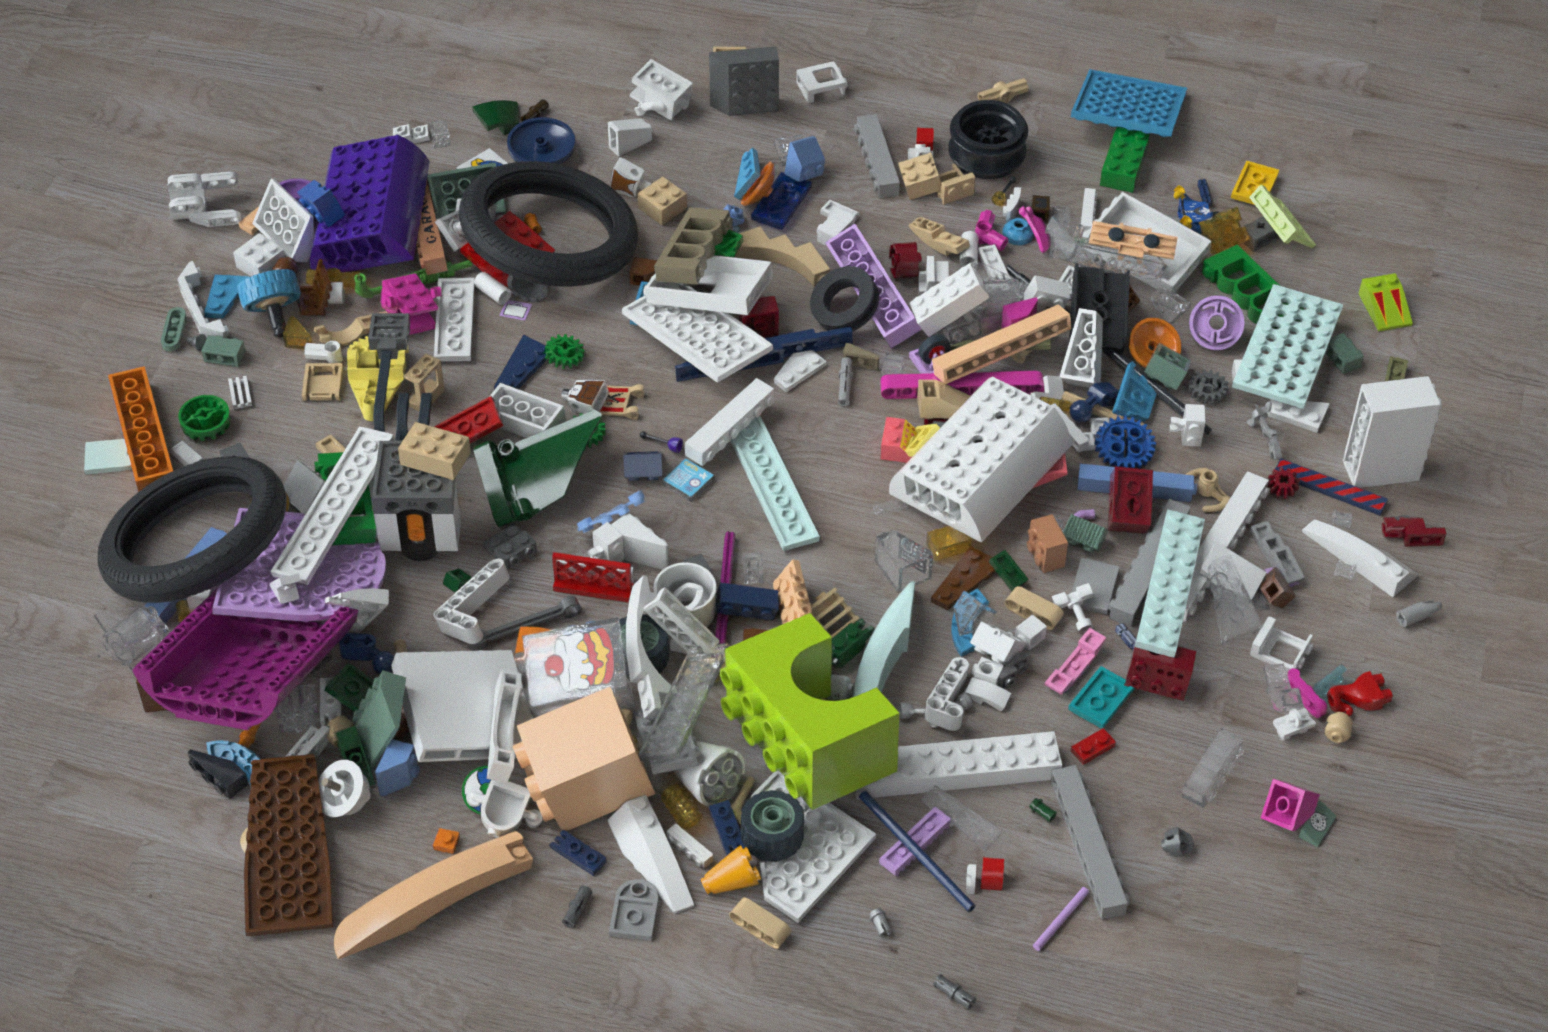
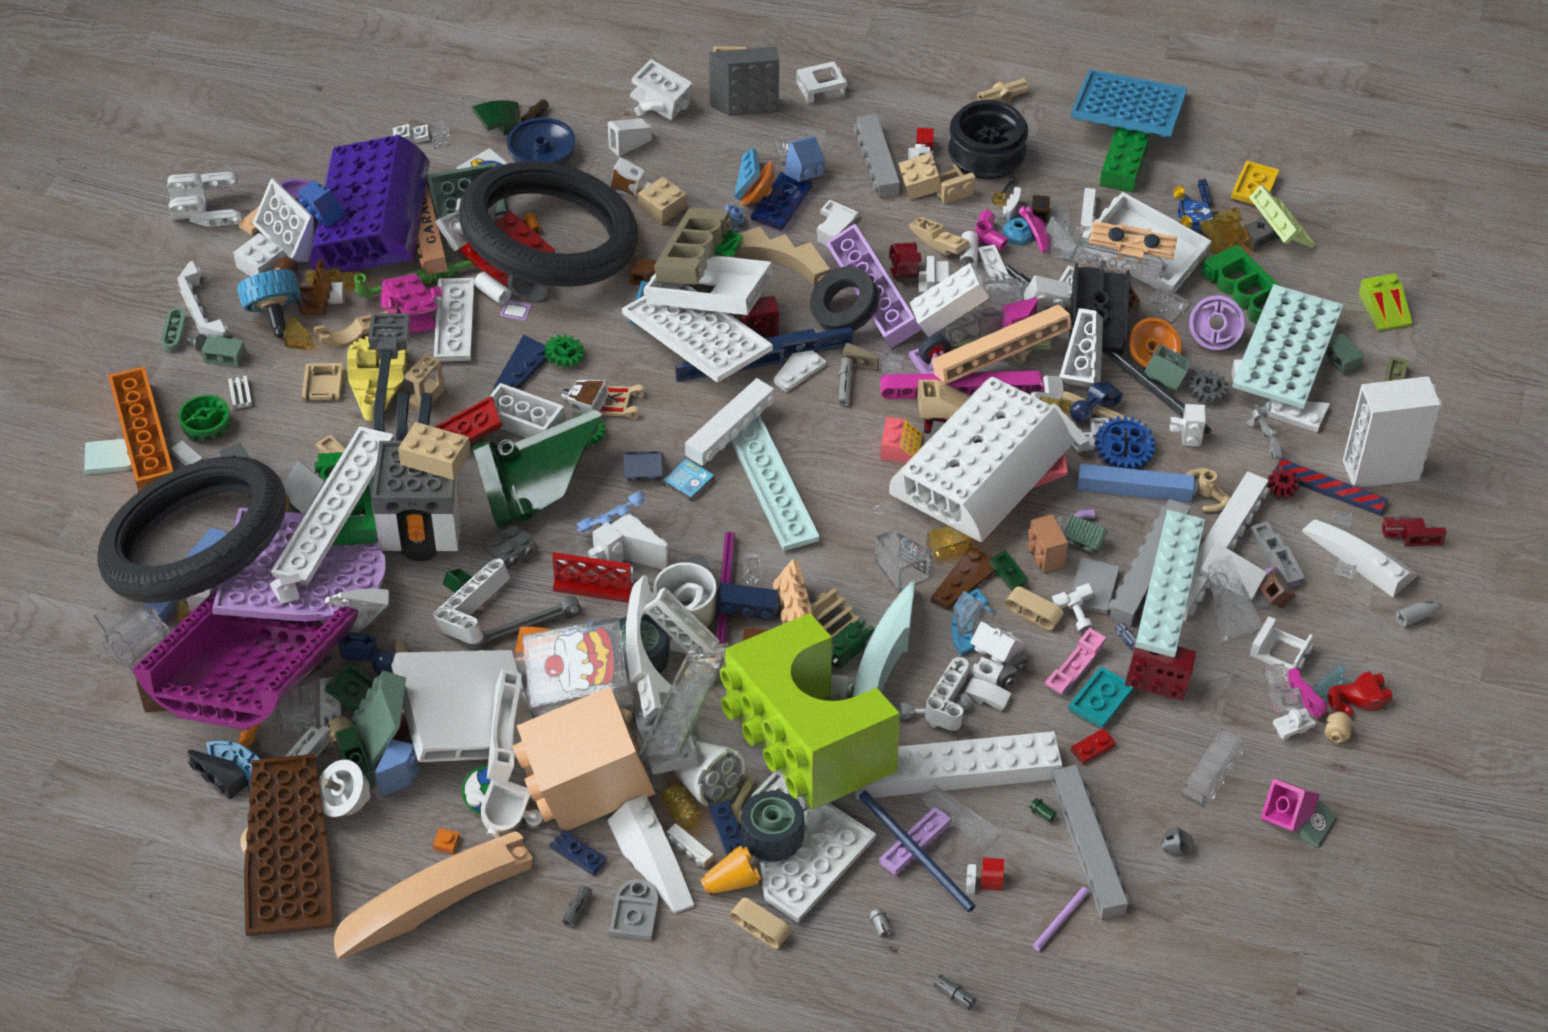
dark azure wing [204,274,250,319] -> none
white piece [304,341,343,363] -> none
dark purple hinge [640,431,683,453] -> none
light yellow wing [905,424,940,457] -> none
white brick [1015,615,1047,651] -> none
dark red piece [1107,467,1153,534] -> none
dark azure wing [1112,361,1157,422] -> none

